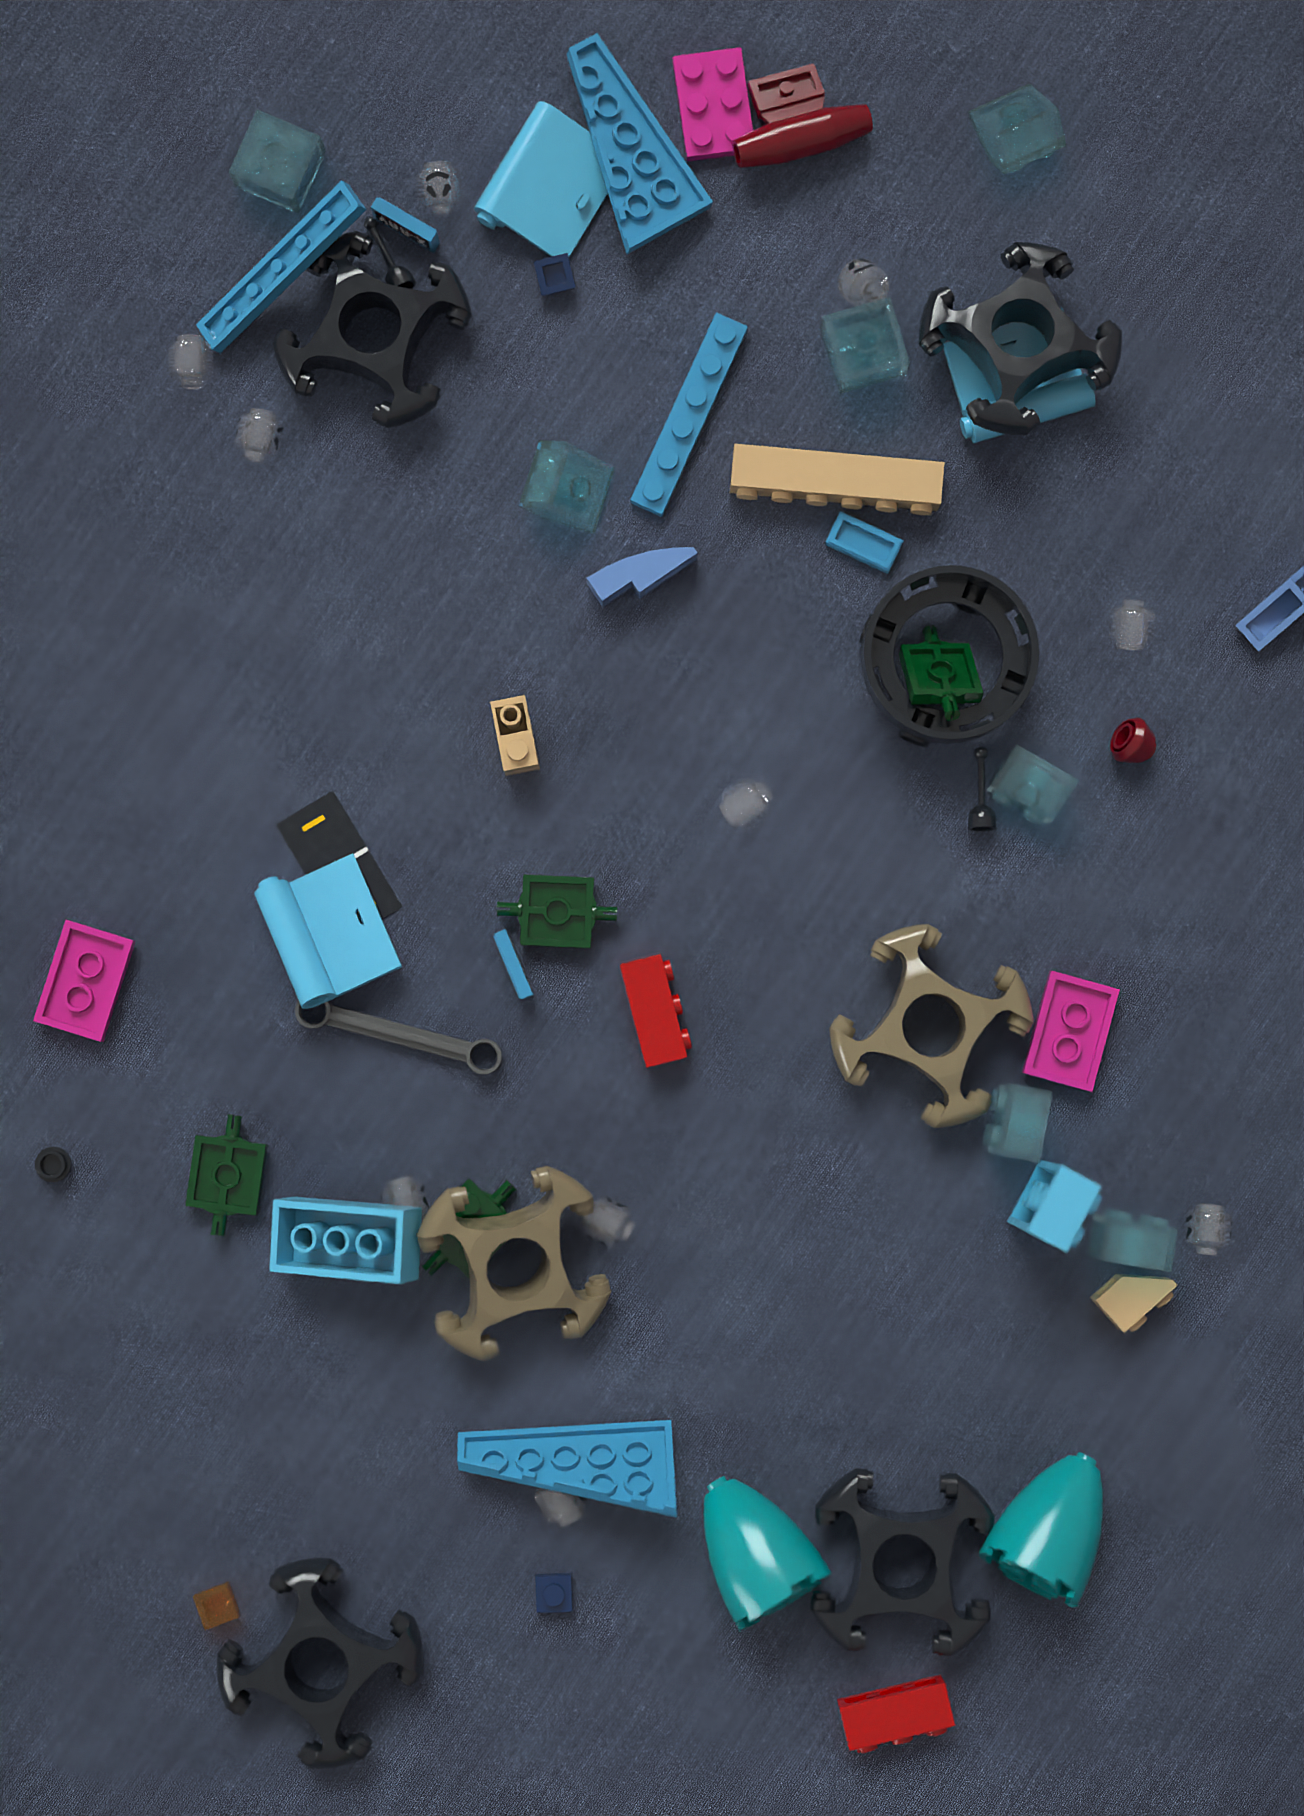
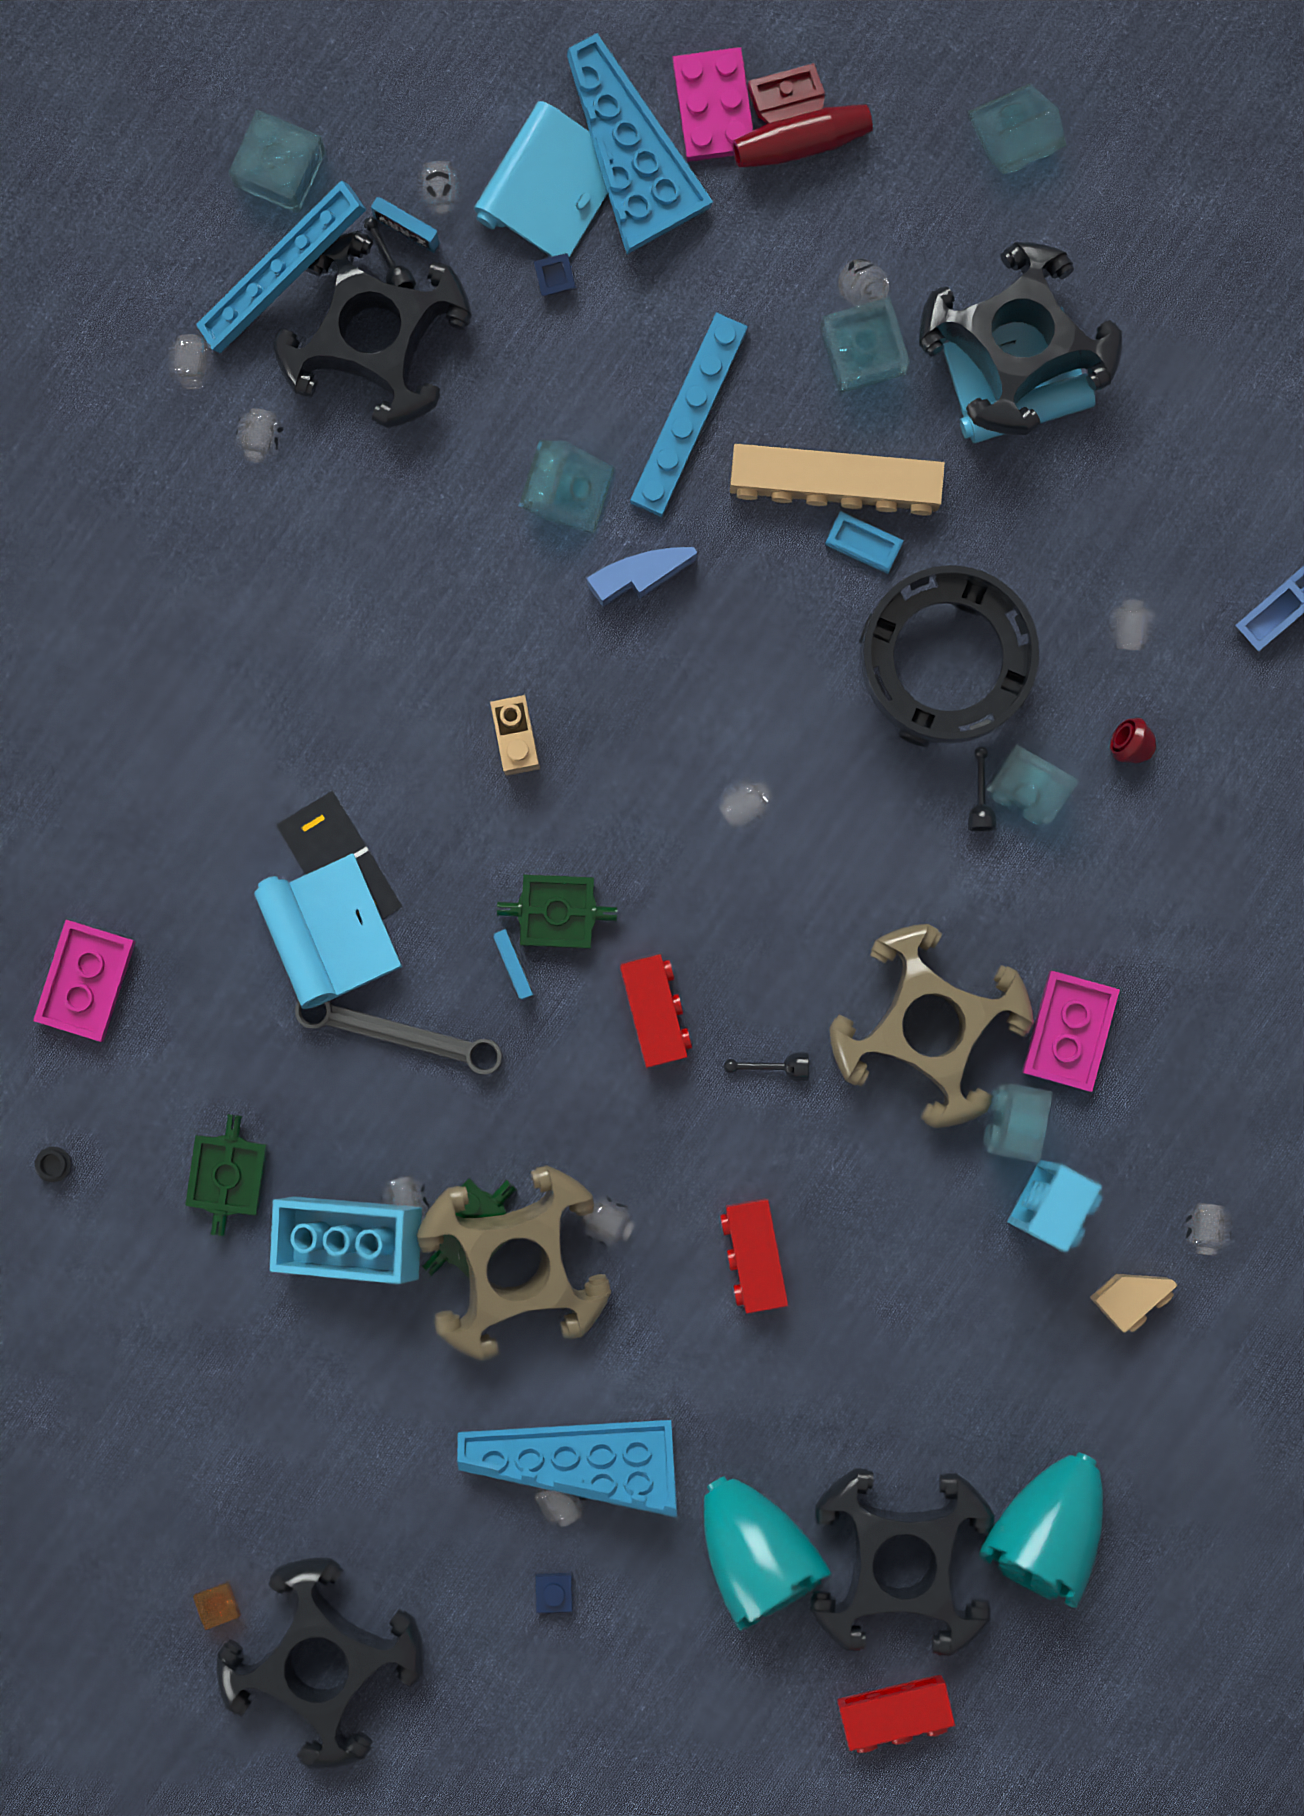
dark green plate [899,625,983,721] -> none
clear light blue brick [1088,1208,1178,1272] -> none
none -> red brick [720,1198,788,1314]
none -> black hinge [724,1052,809,1081]

